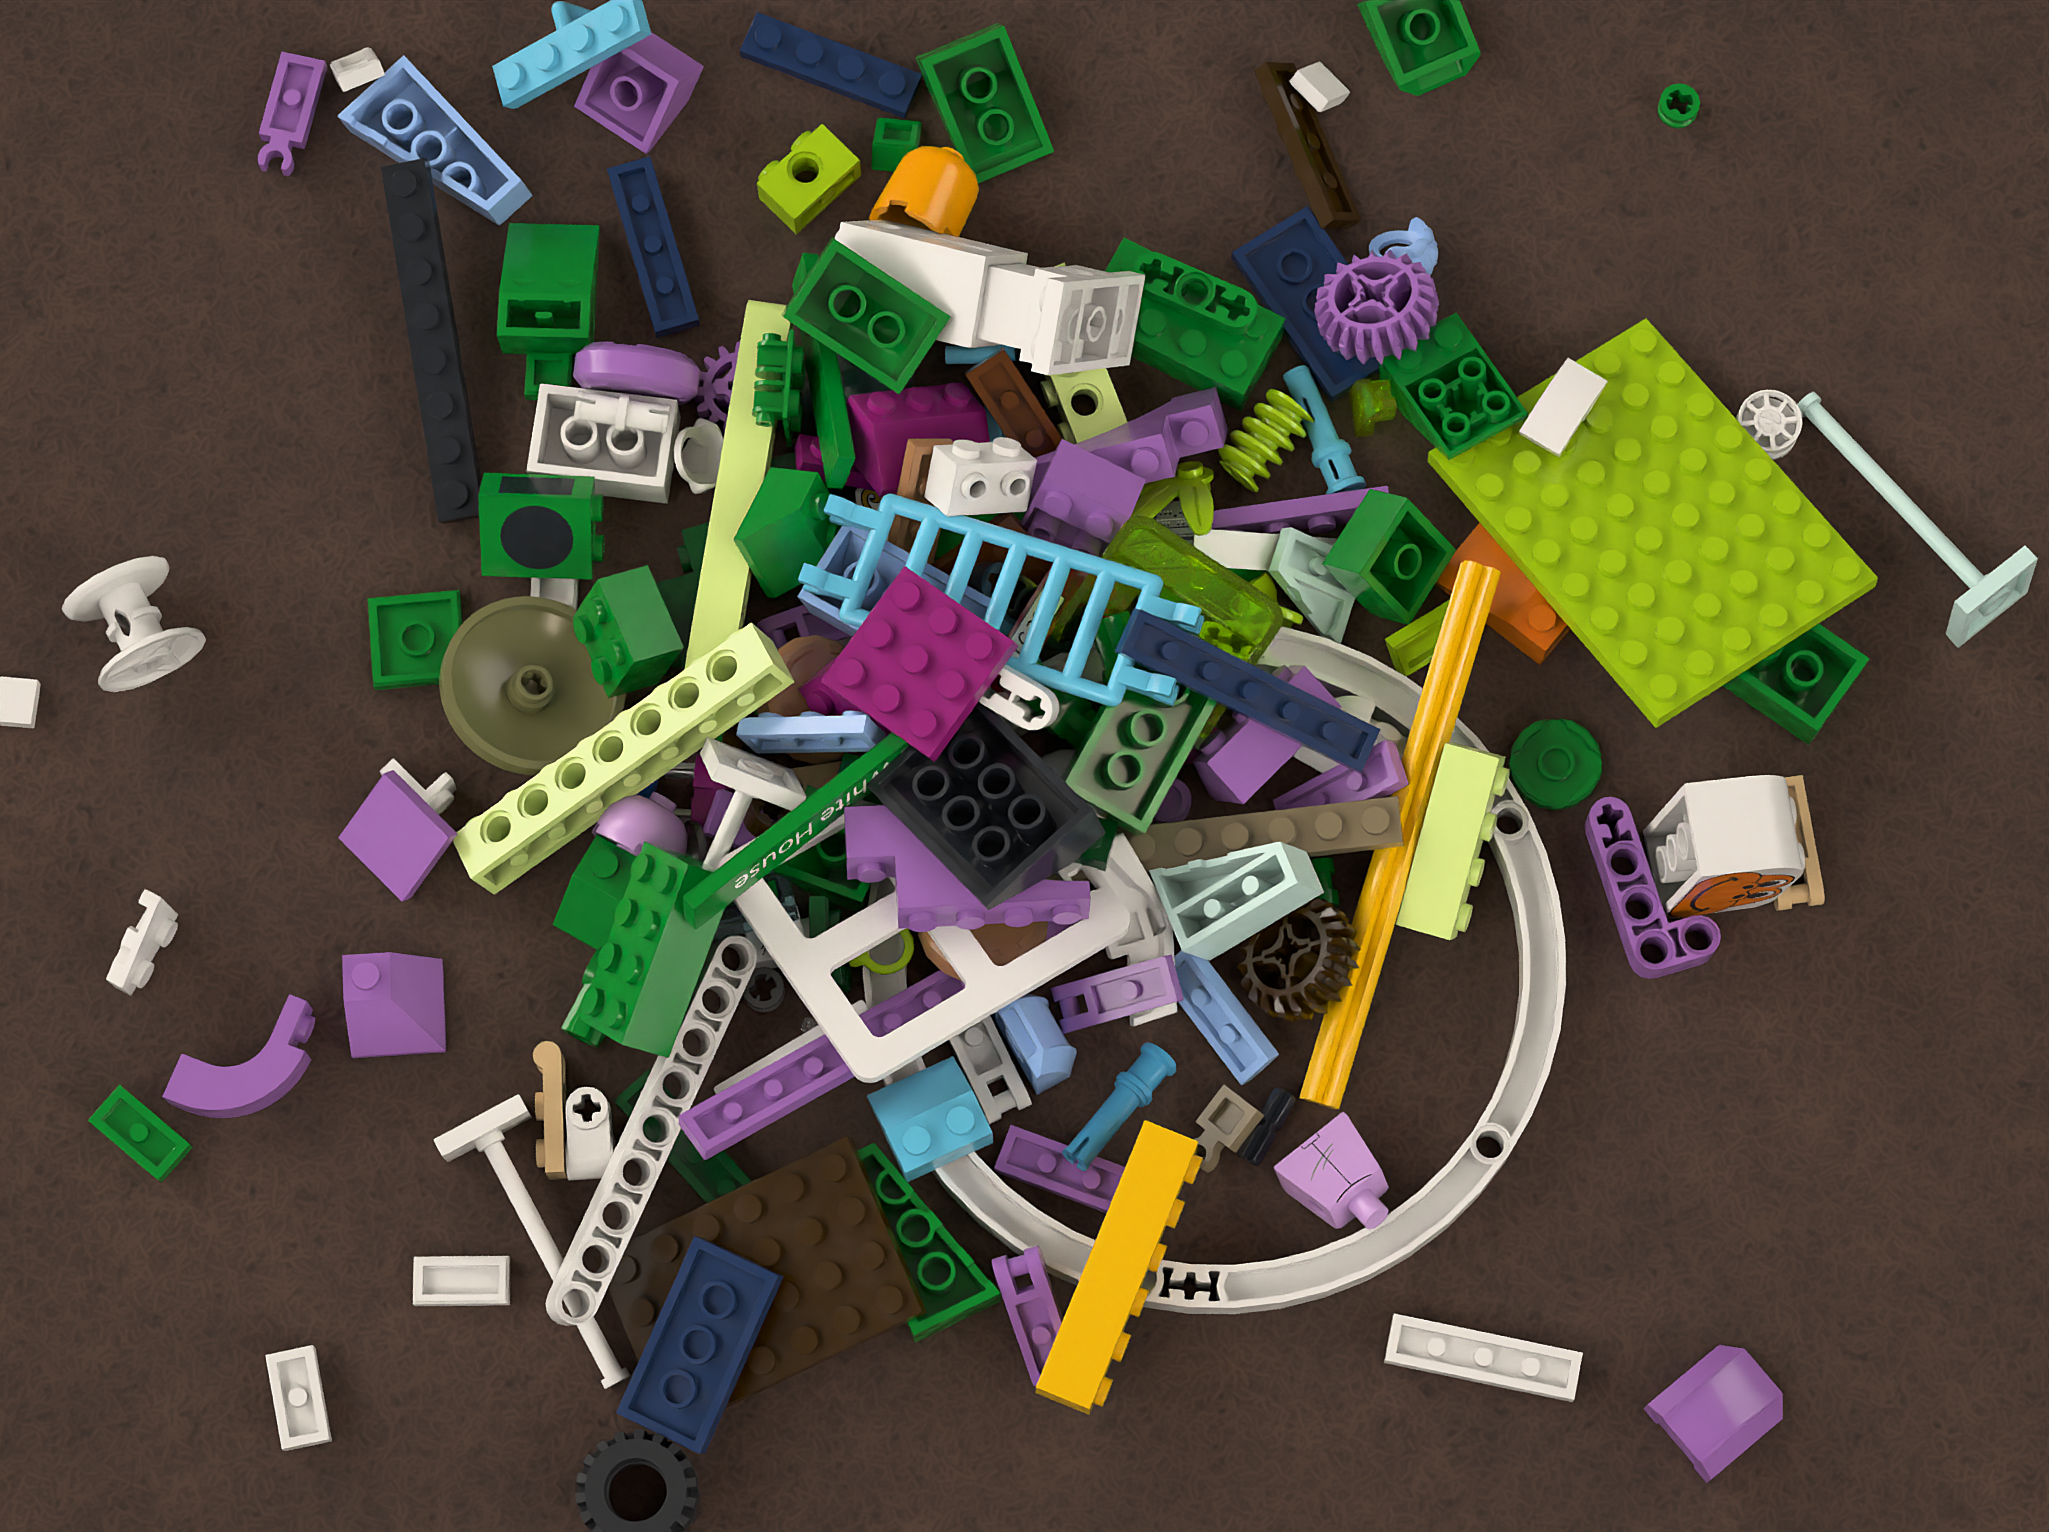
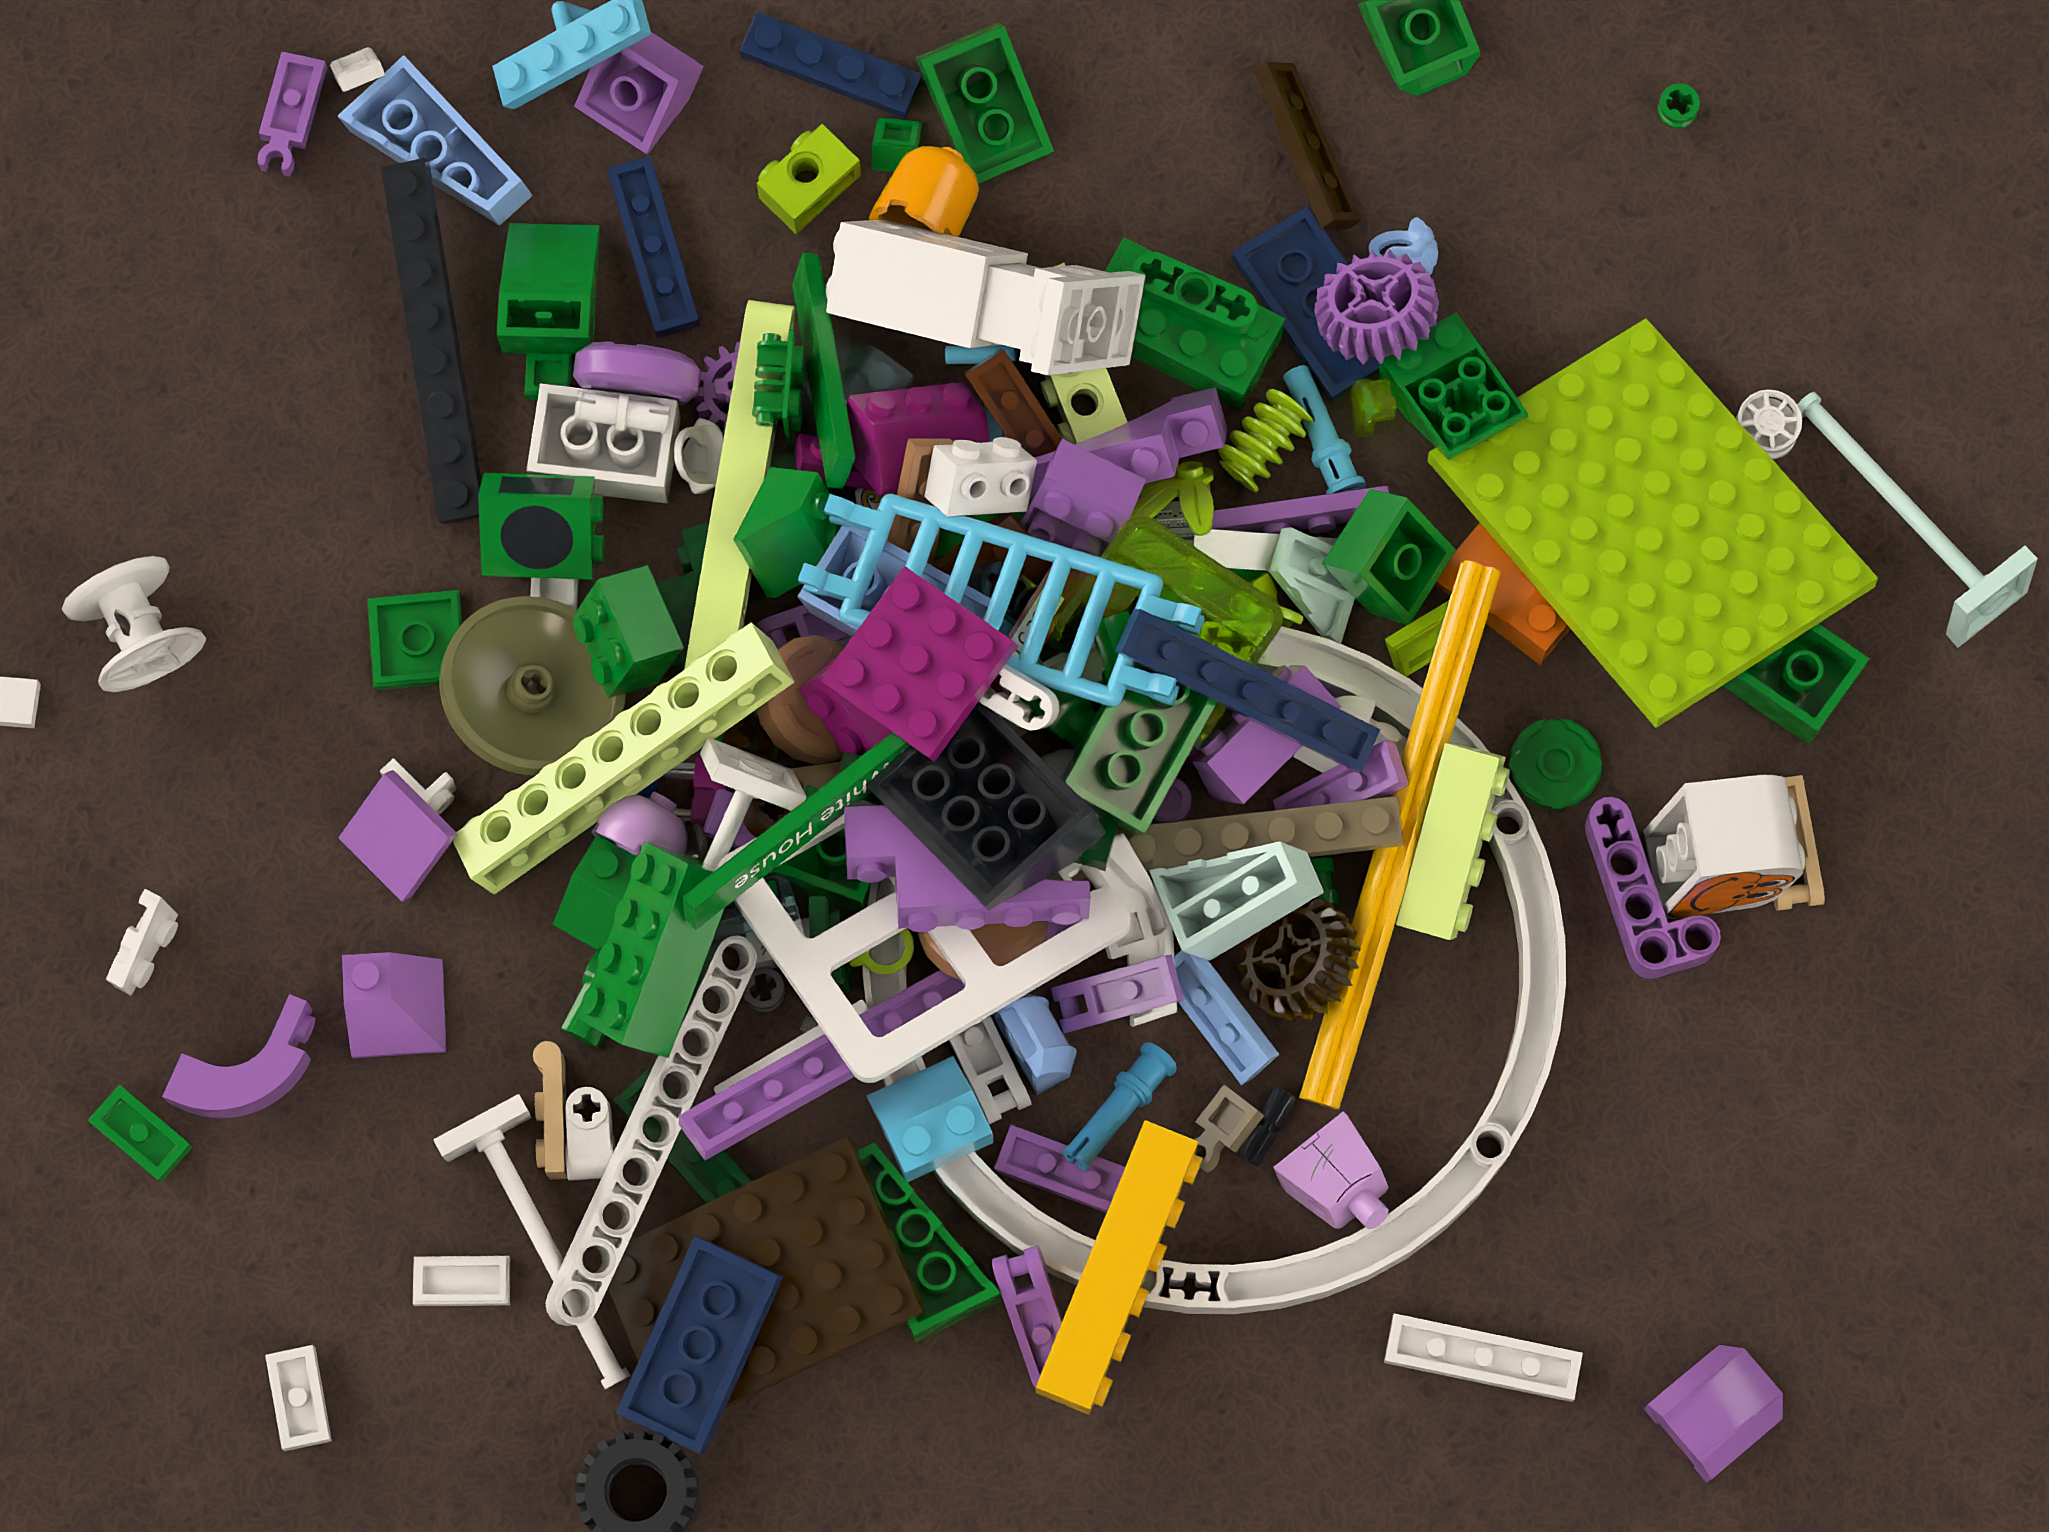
light blue plate [736,711,886,753] -> none
green slope [781,237,951,394] -> none
white tile [1289,61,1350,112] -> none
white slope [1519,358,1608,457] -> none

